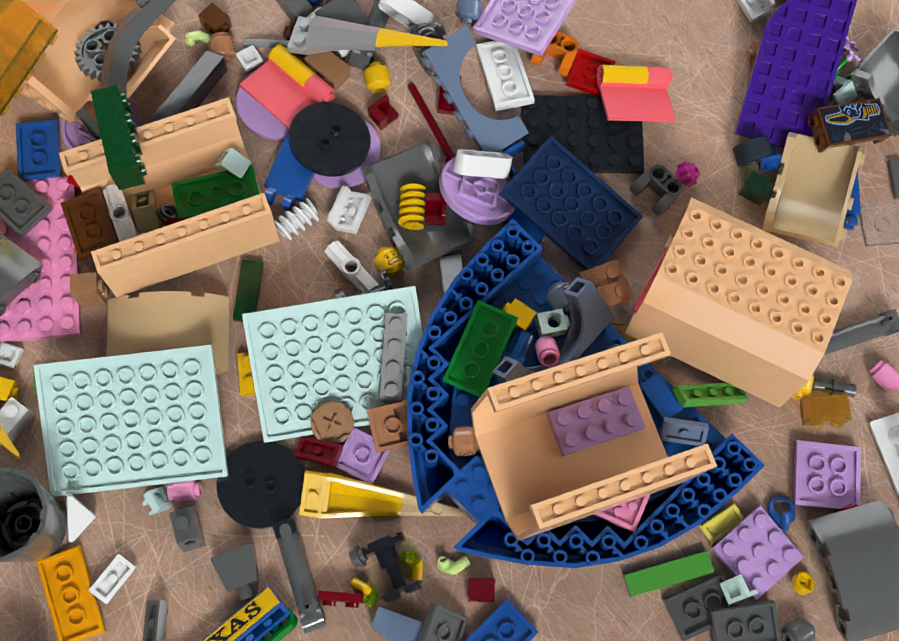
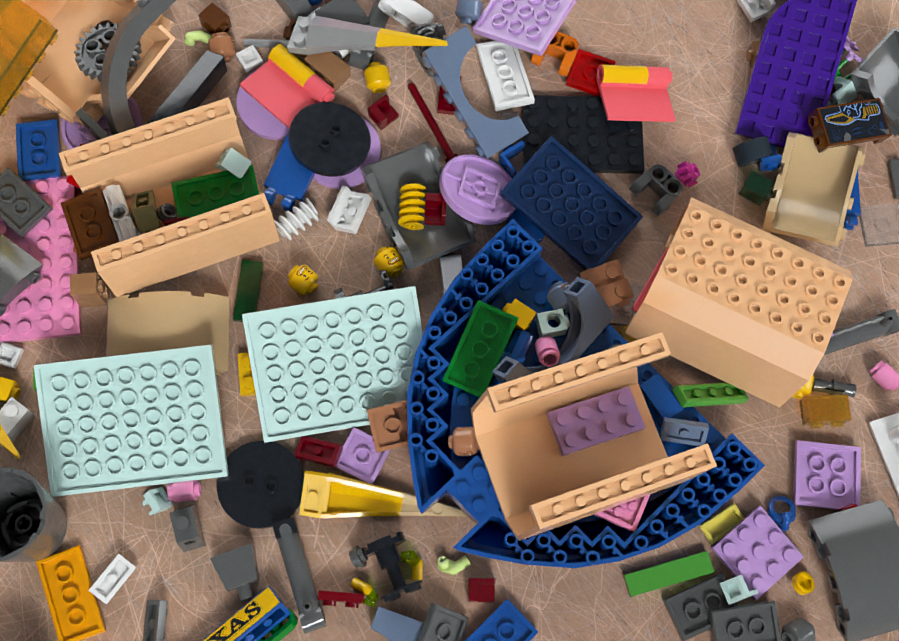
white slope [66,494,96,542] -> none
dark green brick [91,85,148,190] -> none
medium nougat tile [310,400,354,444] -> none
white piece [324,240,379,294] -> none
light grey plate [379,312,408,401] -> none
white beam [453,149,513,179] -> none
none -> yellow head [287,264,319,296]

